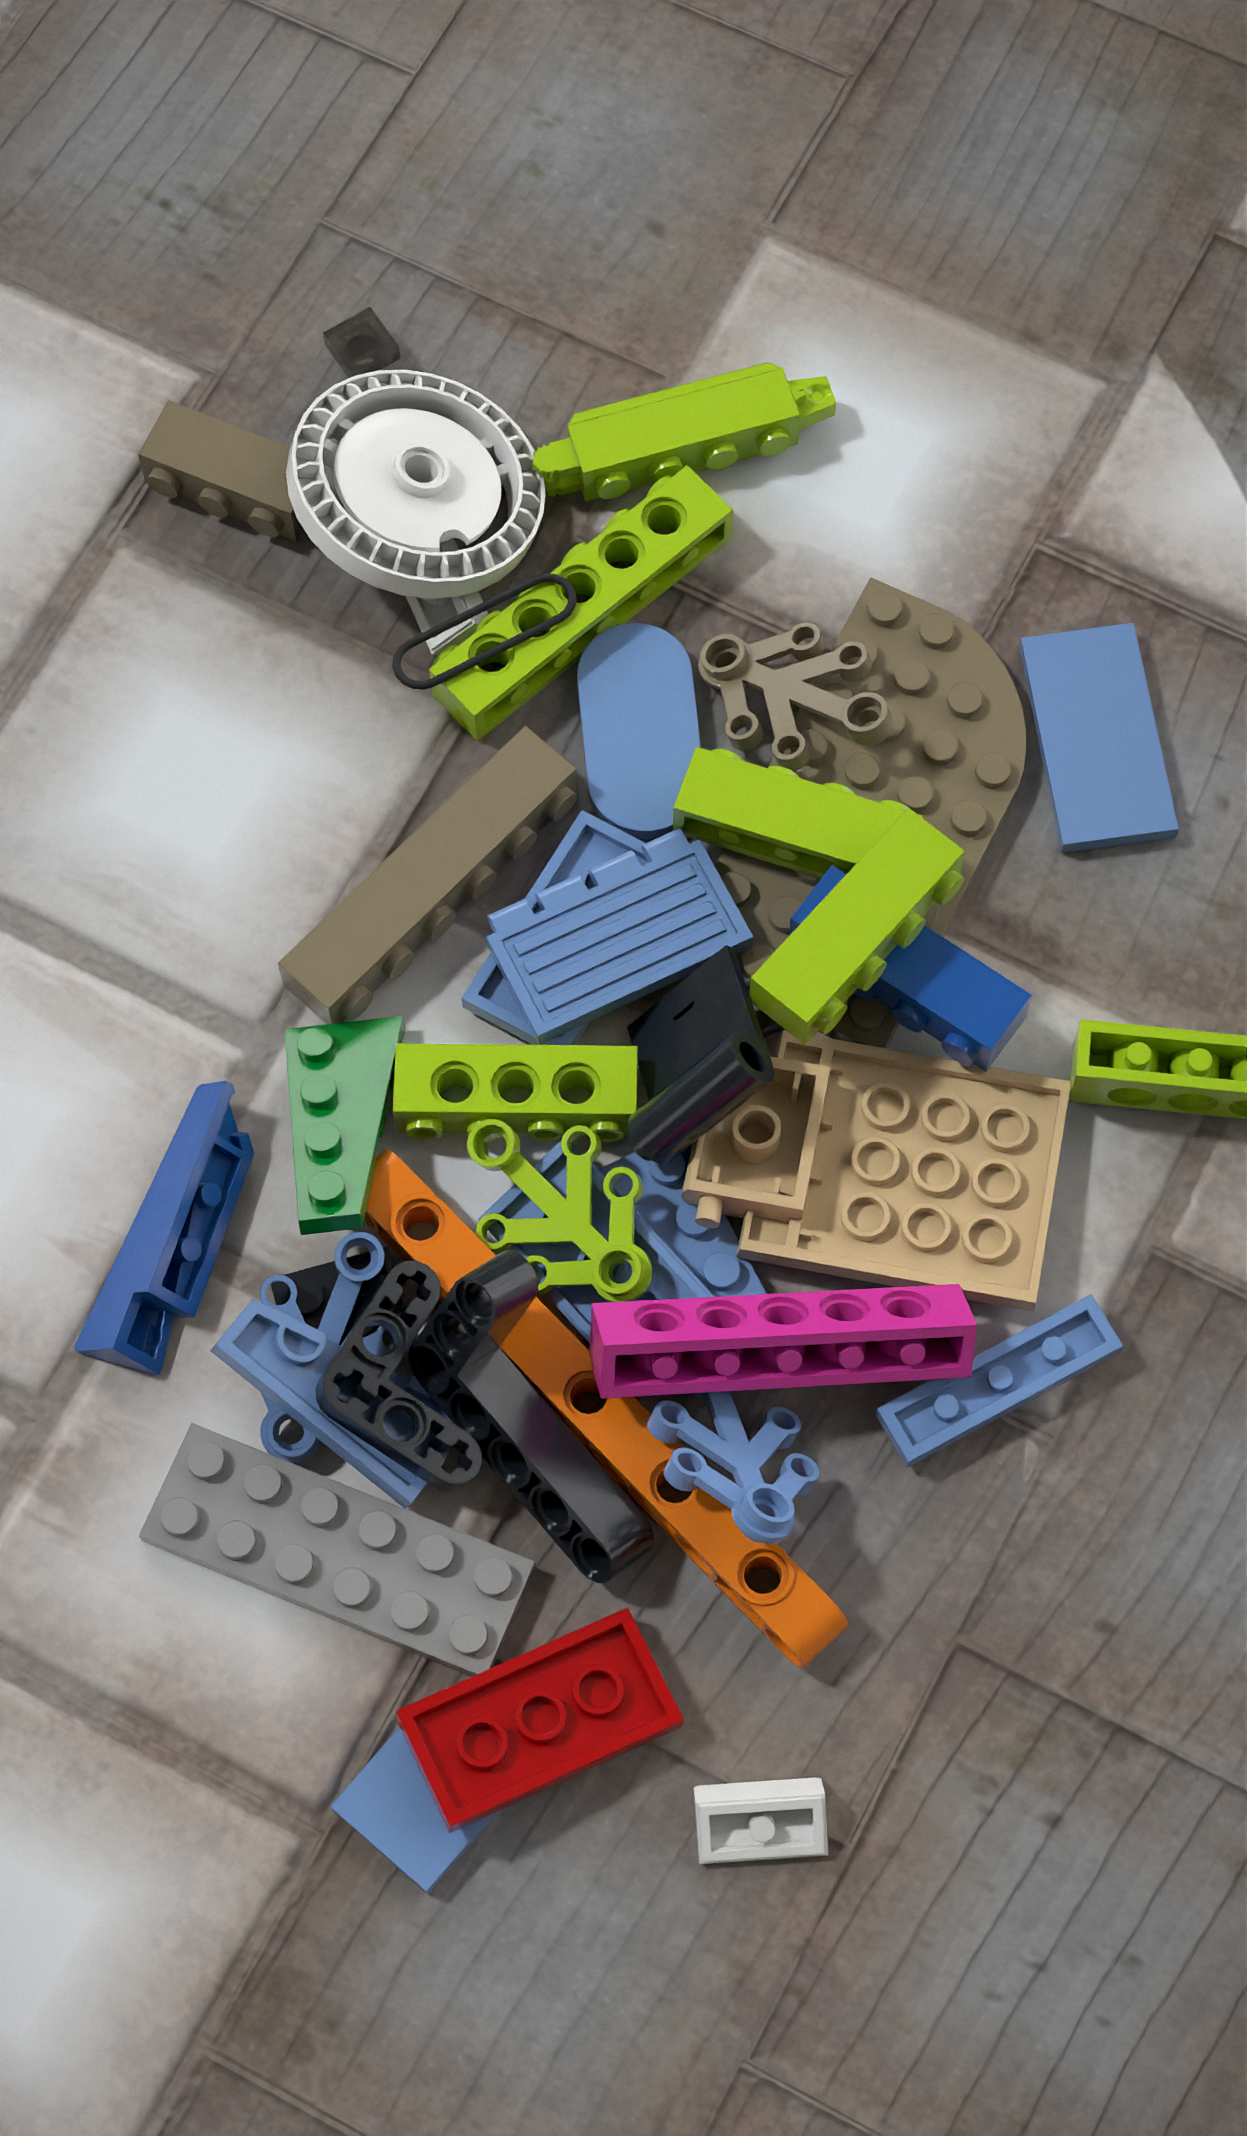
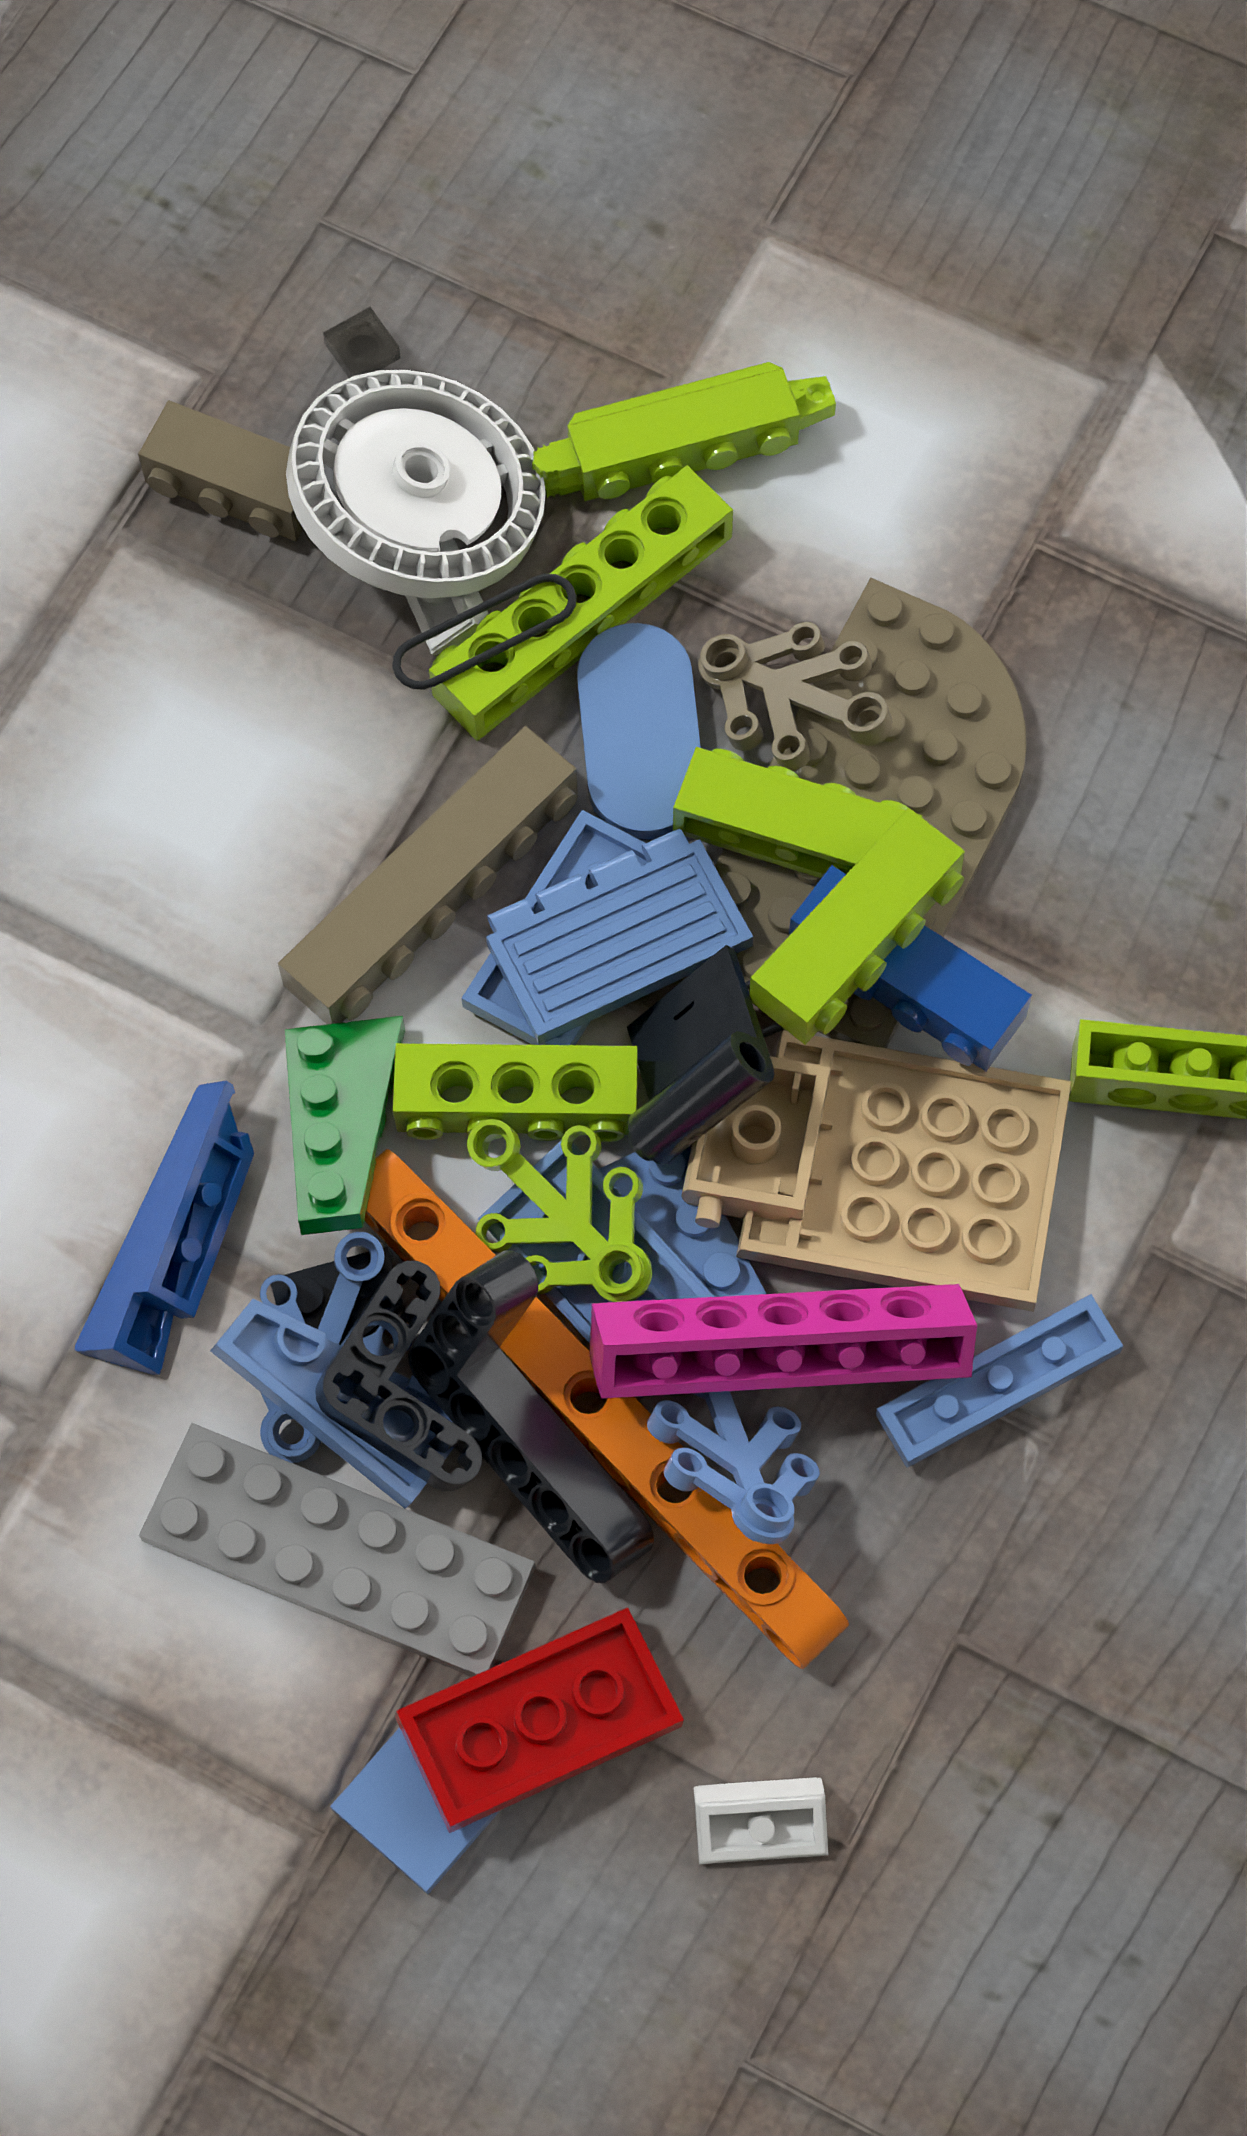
medium blue tile [1019,623,1179,853] -> none

